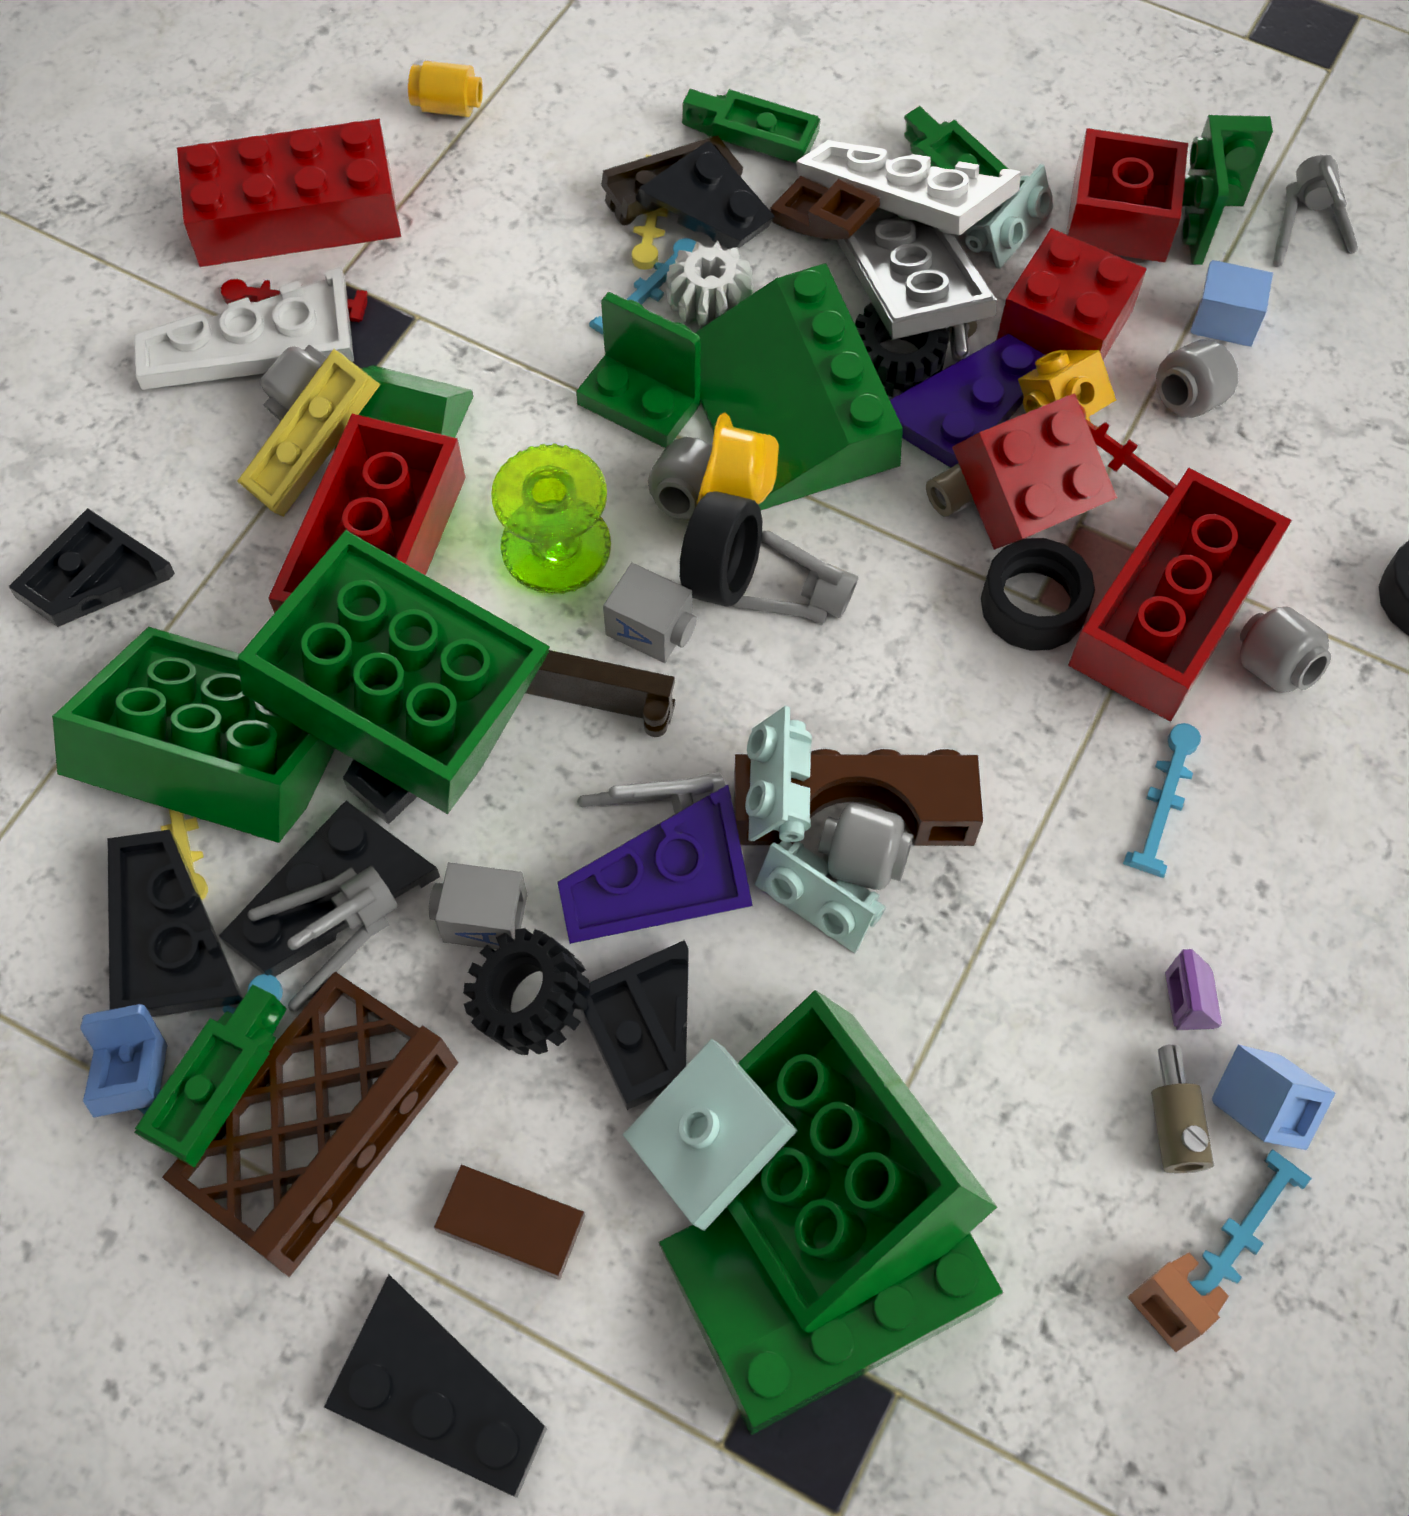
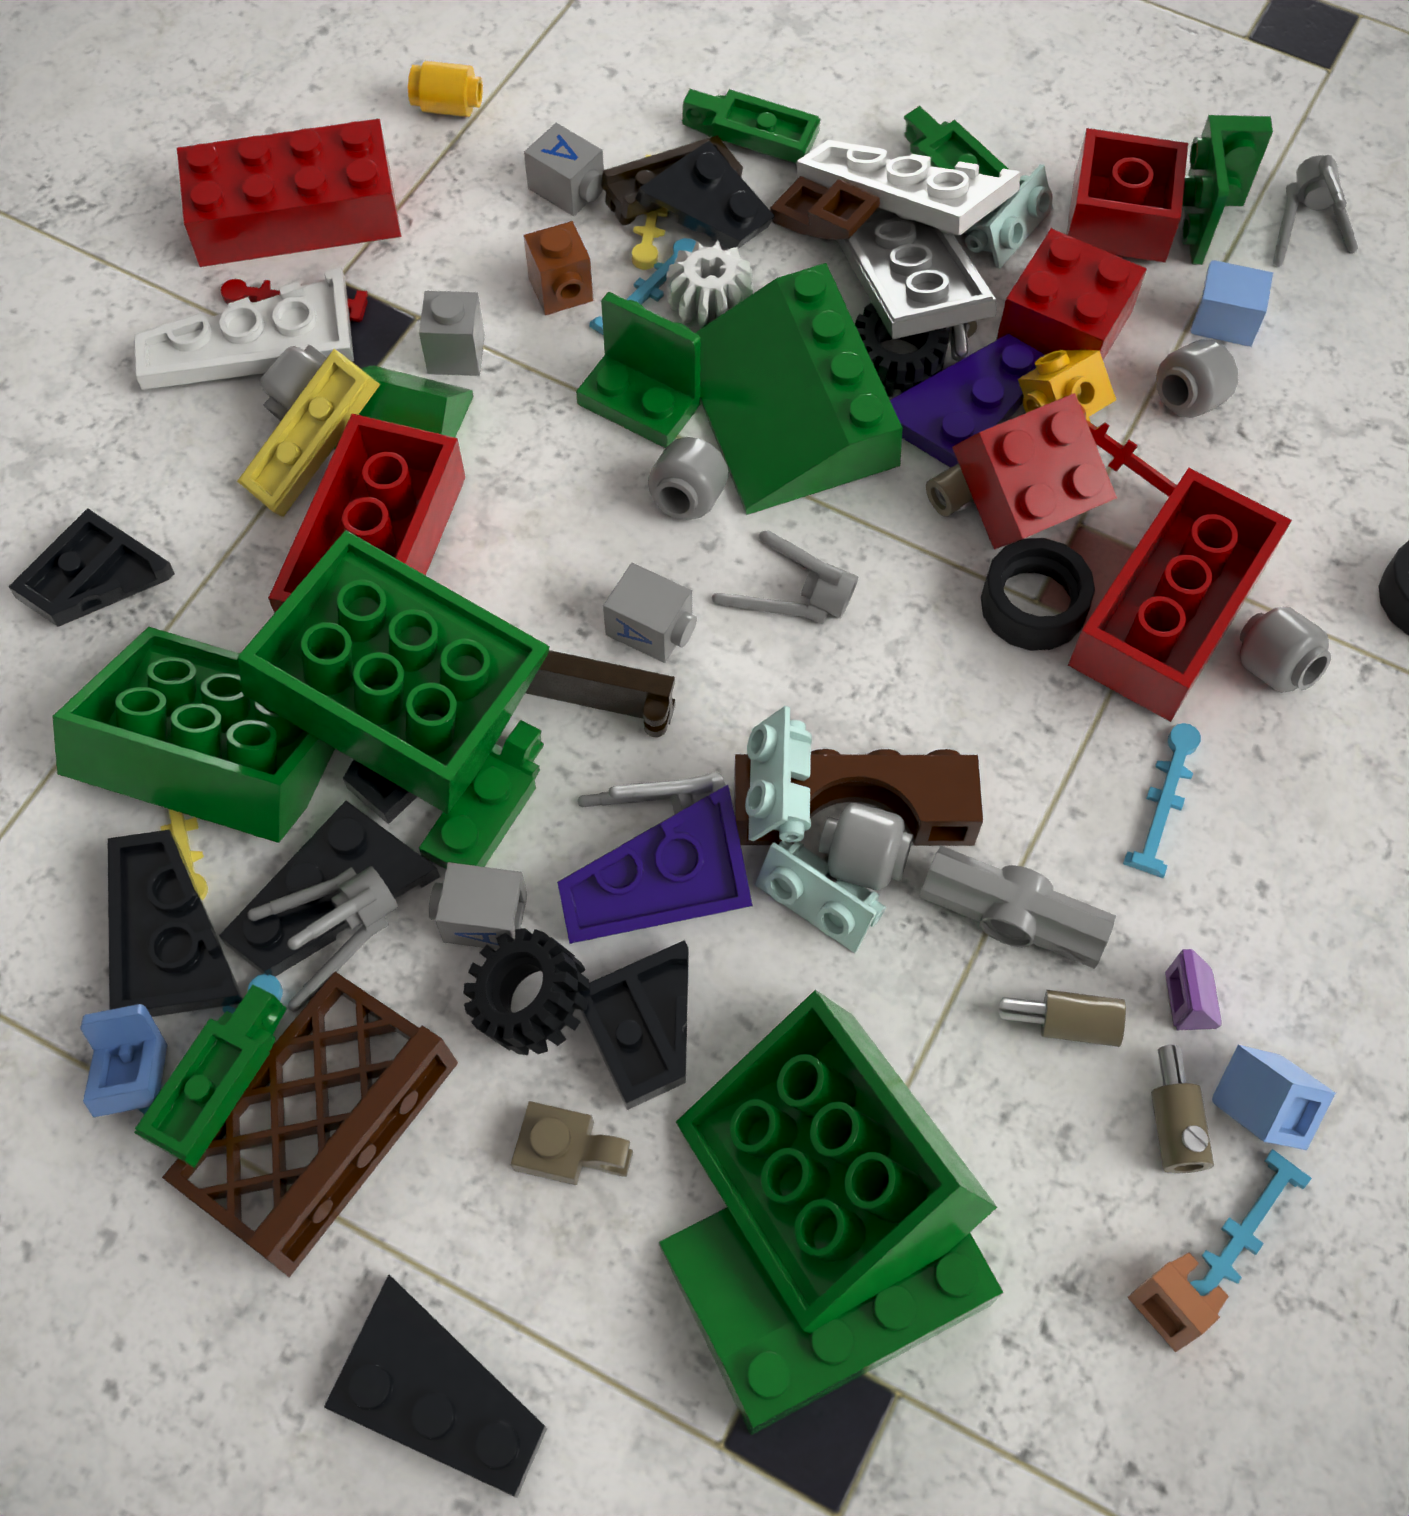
reddish brown tile [434,1164,585,1280] -> none
clear neon green hose [491,443,611,595] -> none
light aqua plate [623,1039,797,1231] -> none
black tyre [679,491,763,607] -> none
yellow piece [697,413,779,505] -> none
none -> light grey brick [419,291,485,376]
none -> green hinge [419,720,544,869]
none -> dark tan plate [510,1101,633,1185]
none -> dark orange brick [523,221,593,315]
none -> light grey brick [524,123,604,216]
none -> light grey piece [919,845,1116,969]
none -> dark tan piece [999,990,1126,1047]

